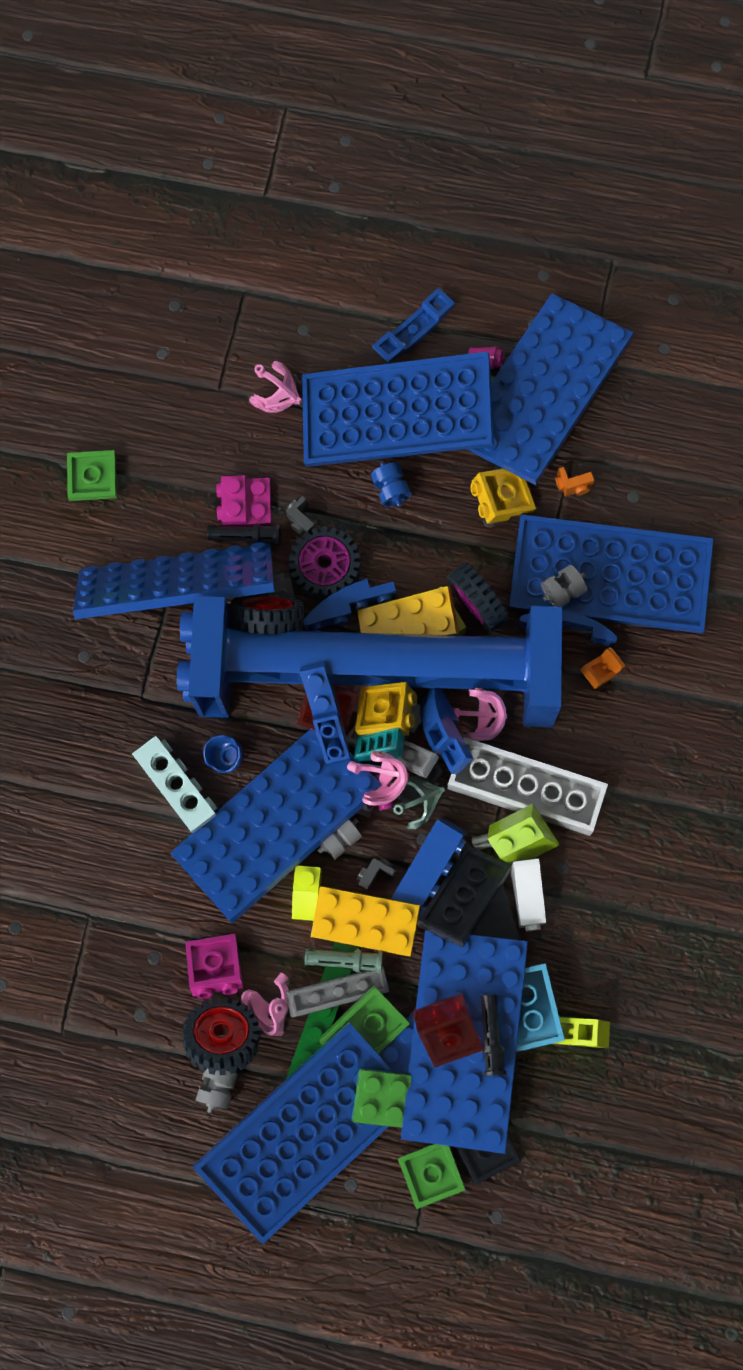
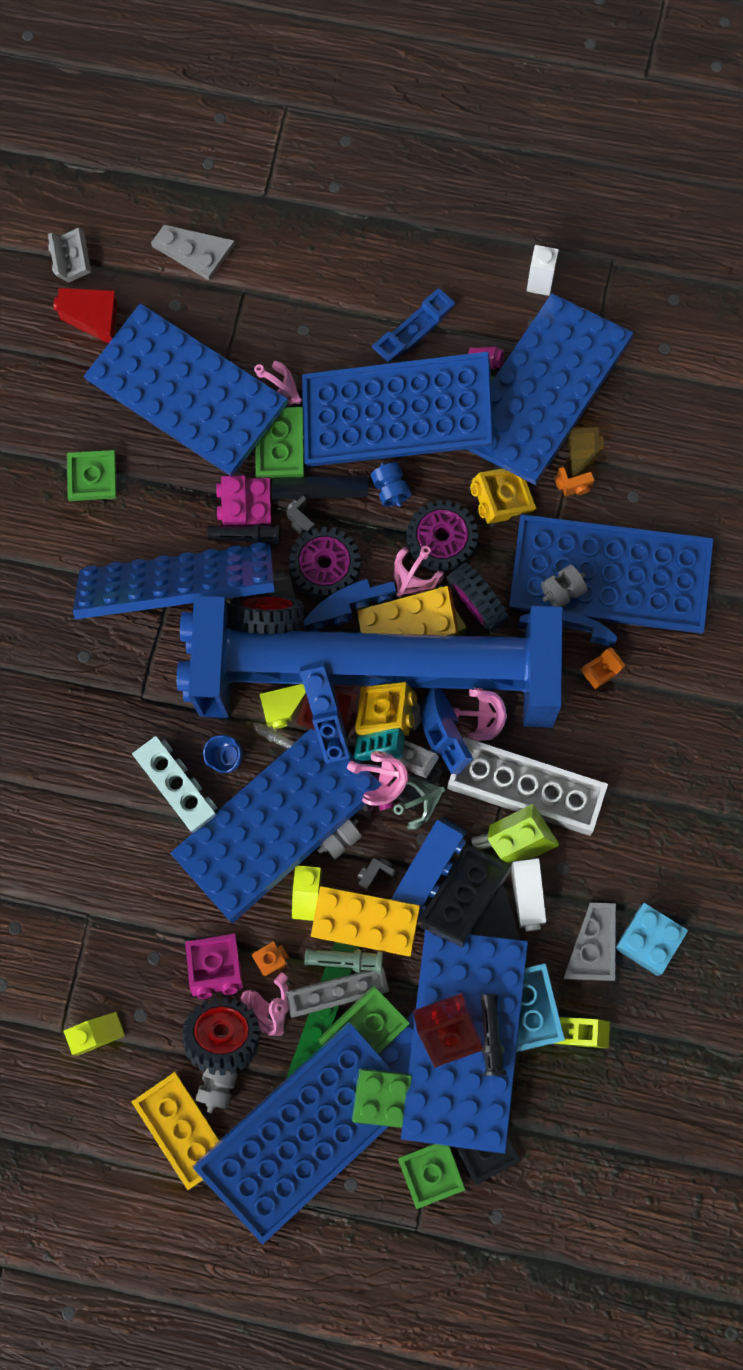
none -> light grey bracket [48,228,91,282]
none -> red slope [54,288,118,344]
none -> neon yellow slope [64,1012,125,1056]
none -> blue plate [84,304,289,477]
none -> yellow plate [132,1072,220,1190]
none -> light grey wing [151,225,235,281]
none -> orange bracket [252,941,289,976]
none -> clear piece [254,722,295,749]
none -> bright green plate [255,407,304,478]
none -> neon yellow slope [260,684,307,729]
none -> black tile [272,476,368,499]
none -> bright pink helmet [394,546,445,598]
none -> wheel [407,500,478,573]
none -> white slope [527,245,559,296]
none -> light grey wing [563,903,616,981]
none -> clear yellow slope [568,427,604,478]
none -> medium azure brick [615,903,688,976]

